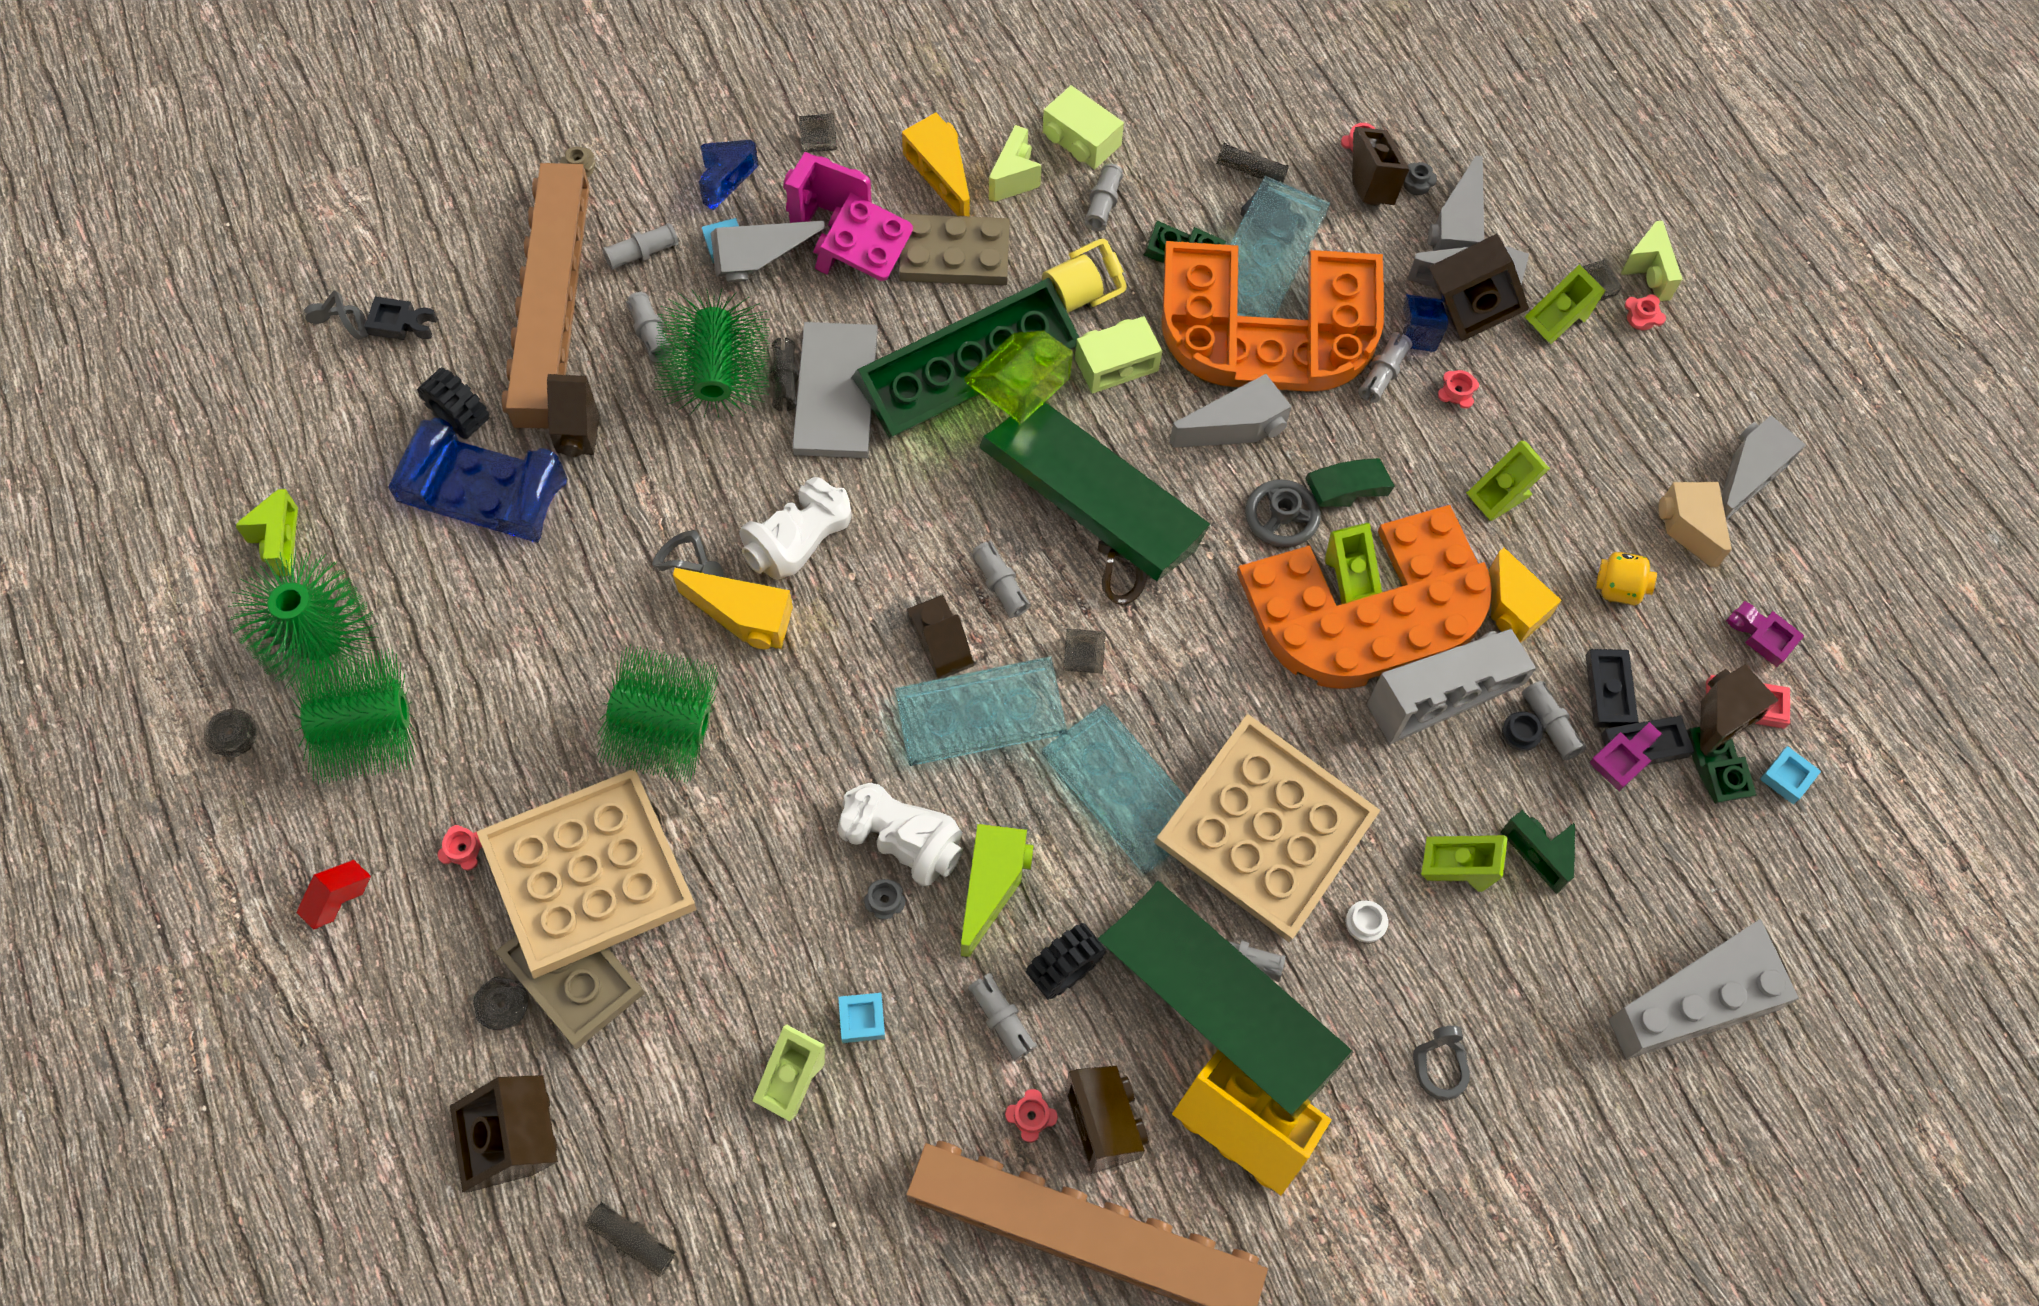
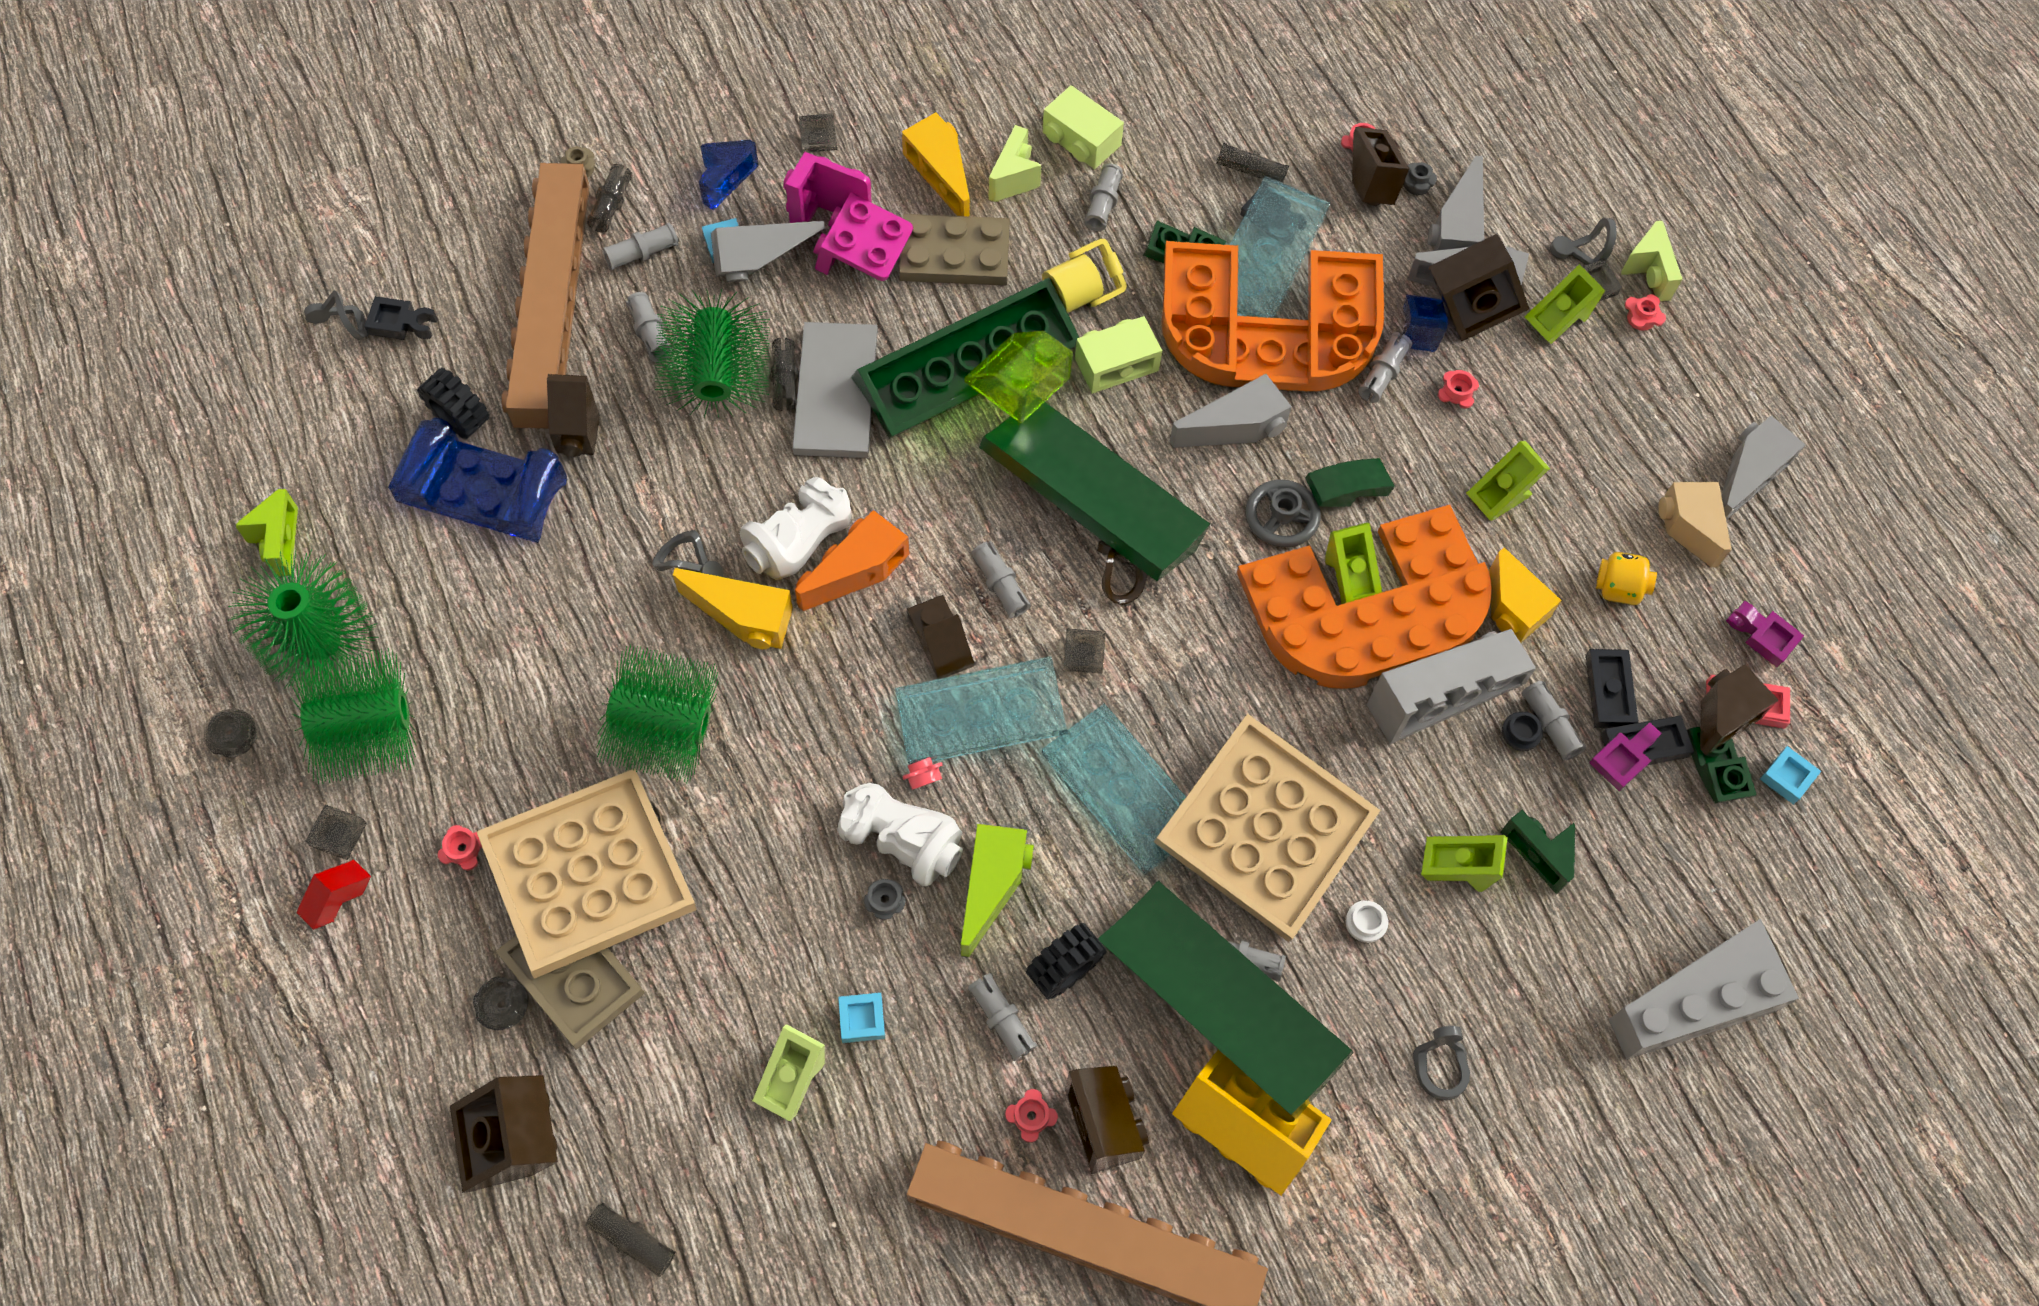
none -> clear smoke plate [305,804,367,860]
none -> clear smoke pin [586,164,633,233]
none -> orange slope [795,510,909,611]
none -> coral plate [902,757,943,790]
none -> dark grey piece [1550,218,1617,269]

